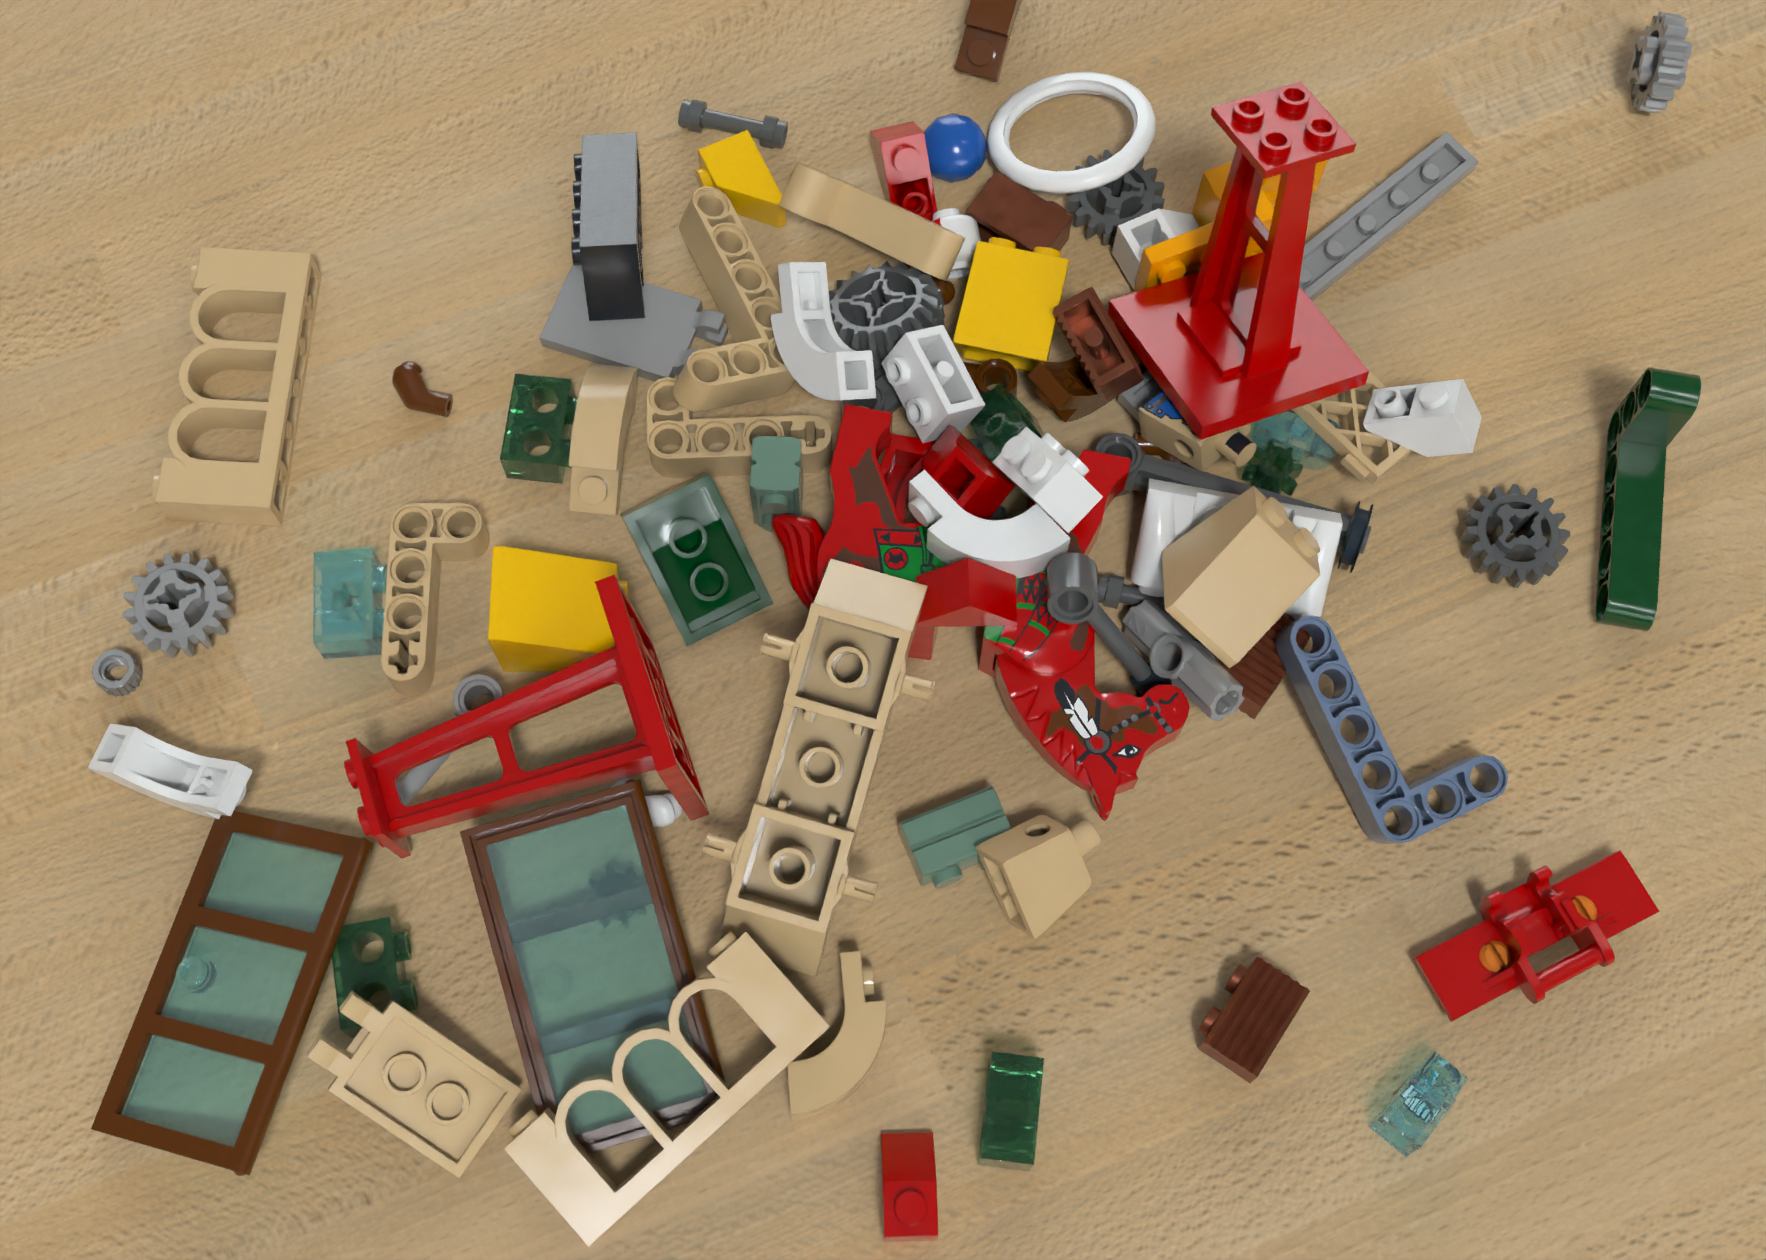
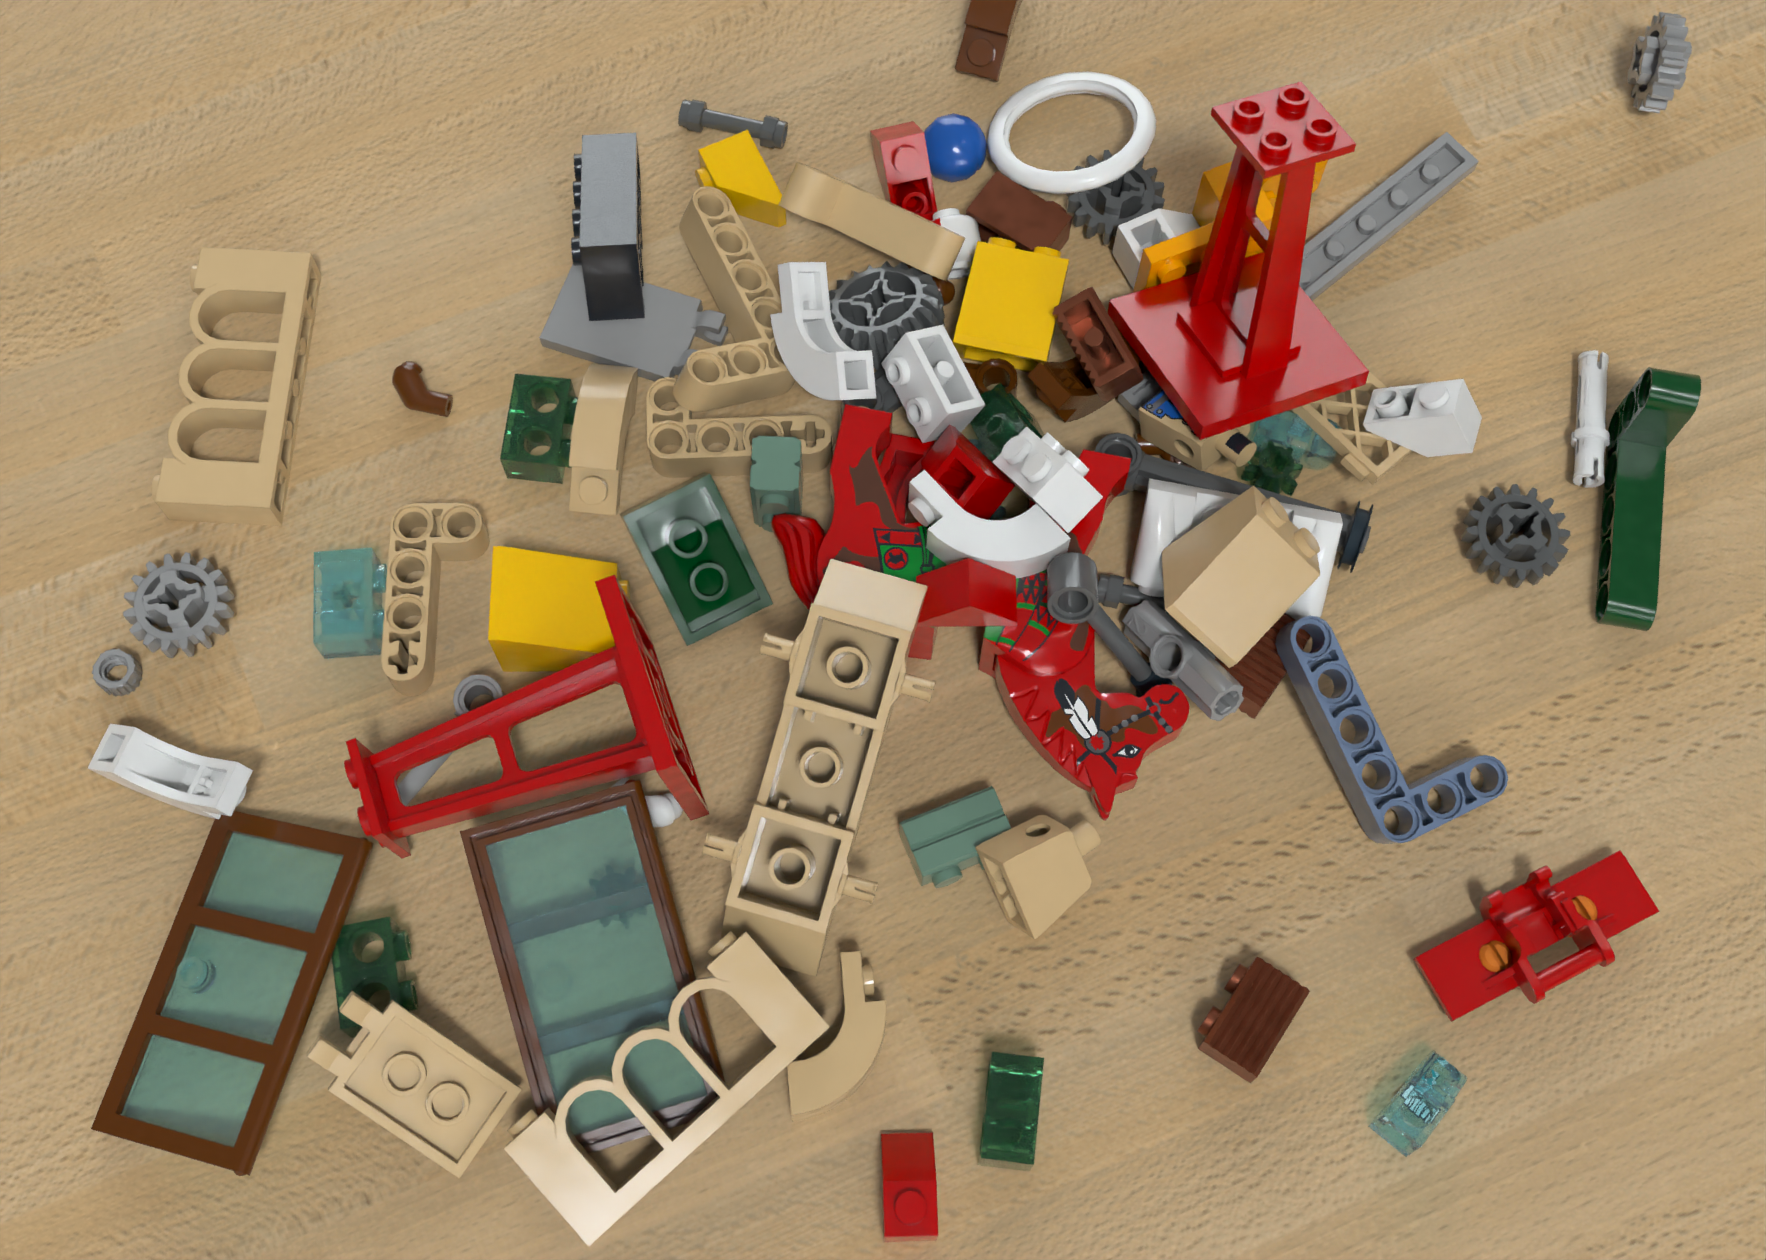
none -> white pin [1571,350,1610,488]

